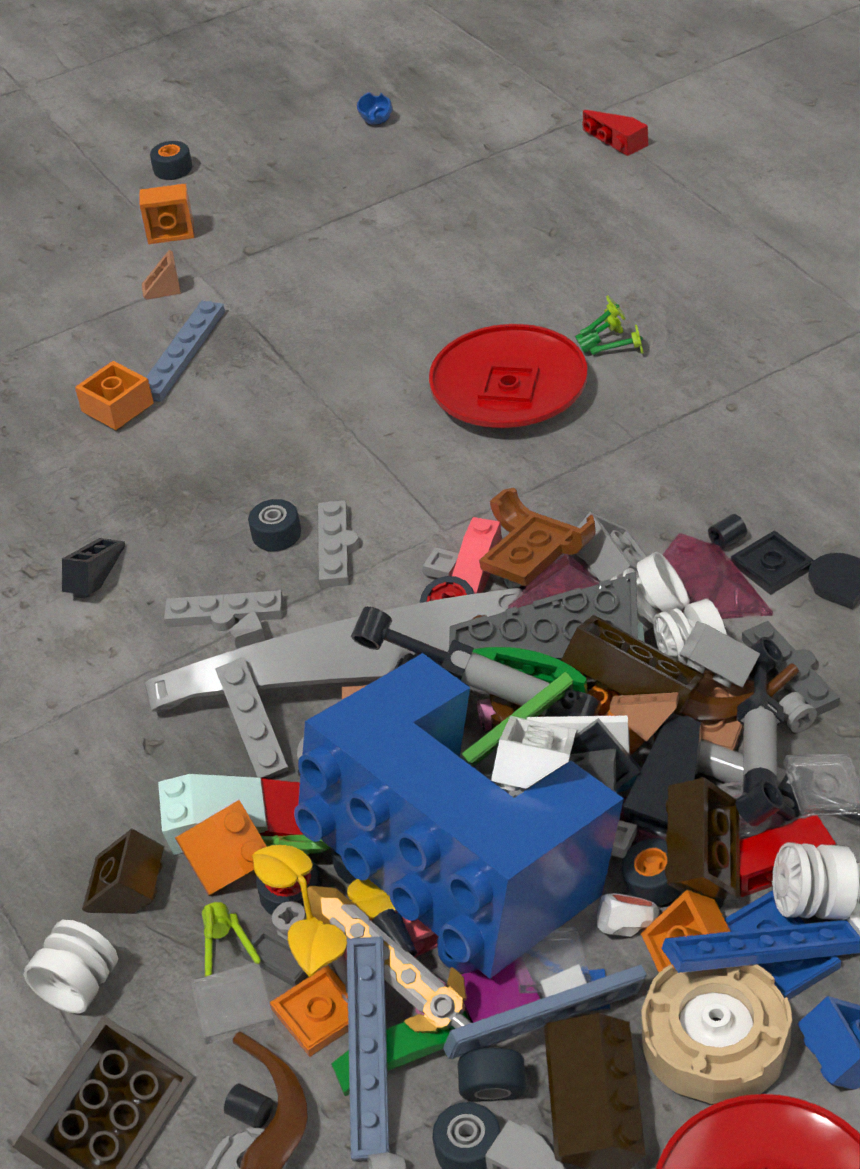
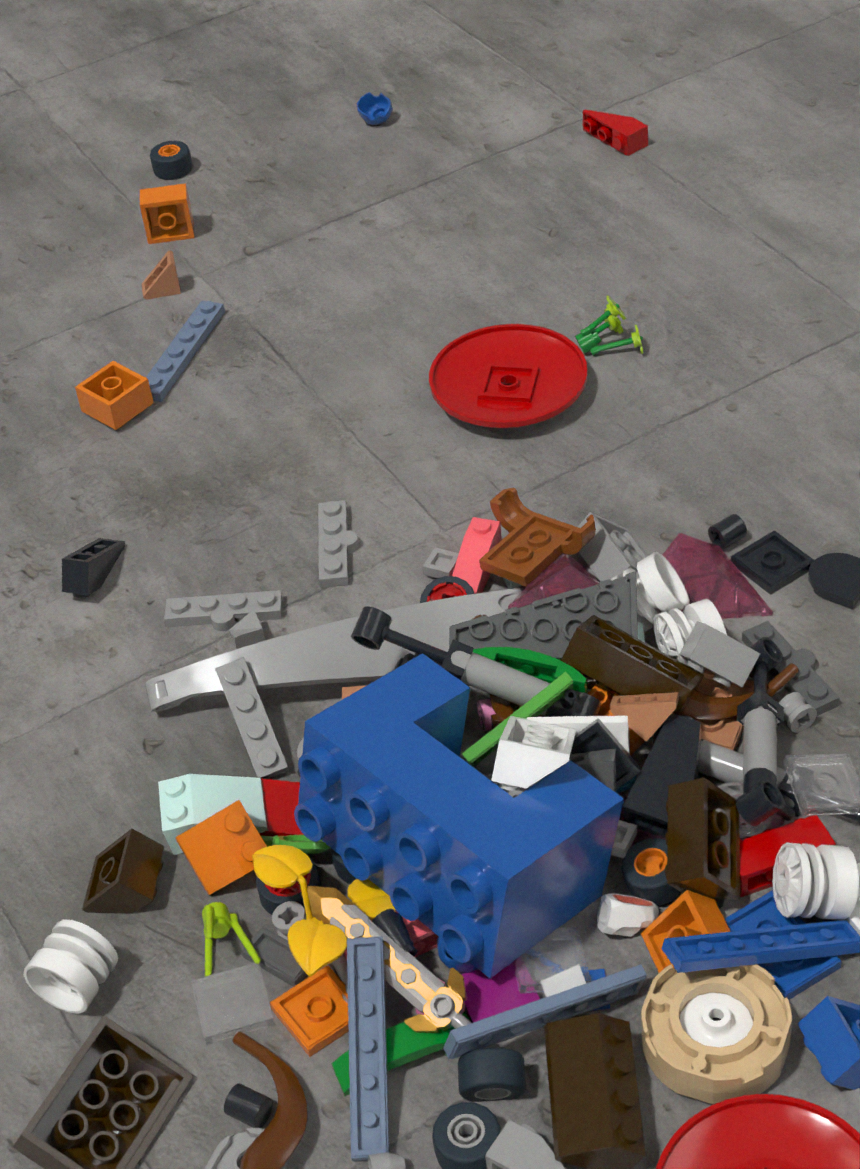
black wheel [248,499,301,551] -> none

